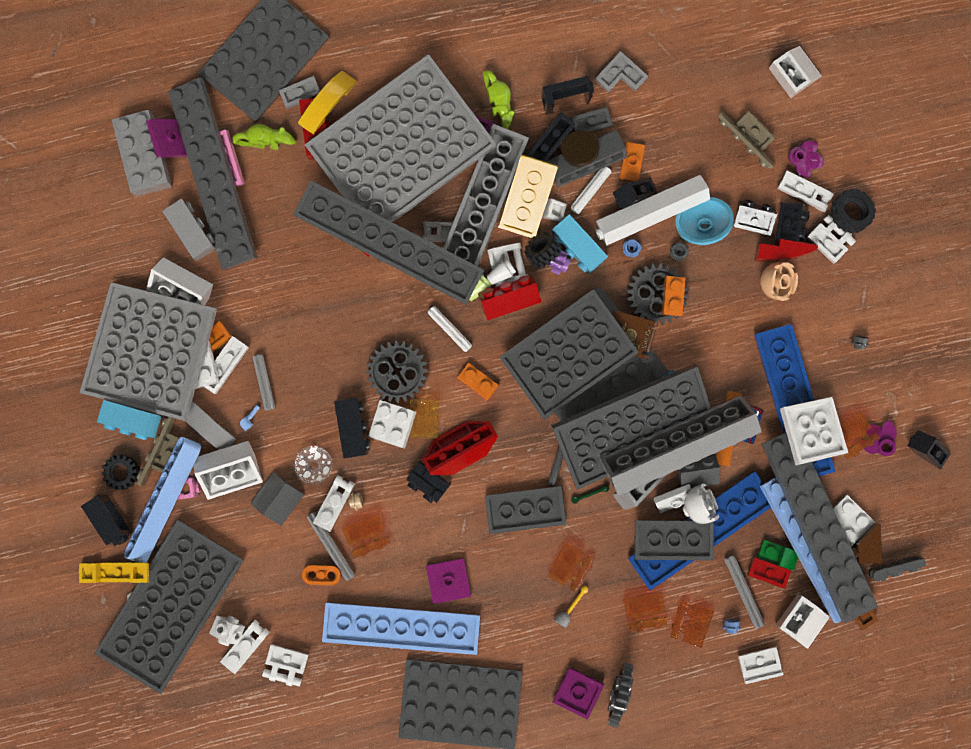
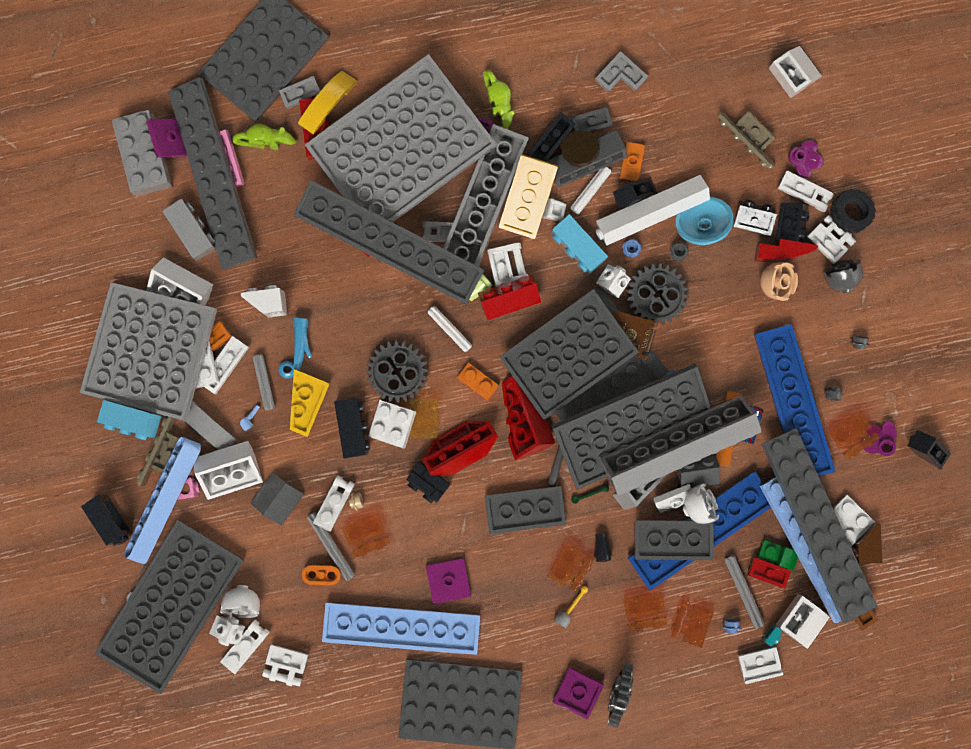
yellow slope [79,562,149,583] -> none
black tyre [102,455,140,490] -> none
clear dish [294,446,332,484] -> none
white cone [486,259,516,285] -> none
black tyre [524,232,561,268] -> none
black panel [541,76,594,115] -> none
medium lavender gear [549,251,571,275] -> none
orange plate [662,276,685,316] -> none
white plate [780,397,848,465] -> none
dark grey hinge [868,555,927,582] -> none
none -> white cylinder [220,585,260,618]
none -> white slope [241,285,288,318]
none -> dark azure plant [278,318,312,379]
none -> yellow wing [290,369,329,437]
none -> red wedge [502,376,555,460]
none -> black cone [594,533,613,562]
none -> white brick [596,264,631,298]
none -> teal plate [762,624,782,647]
none -> dark grey cylinder [823,259,863,293]
none -> dark grey plate [824,387,844,401]

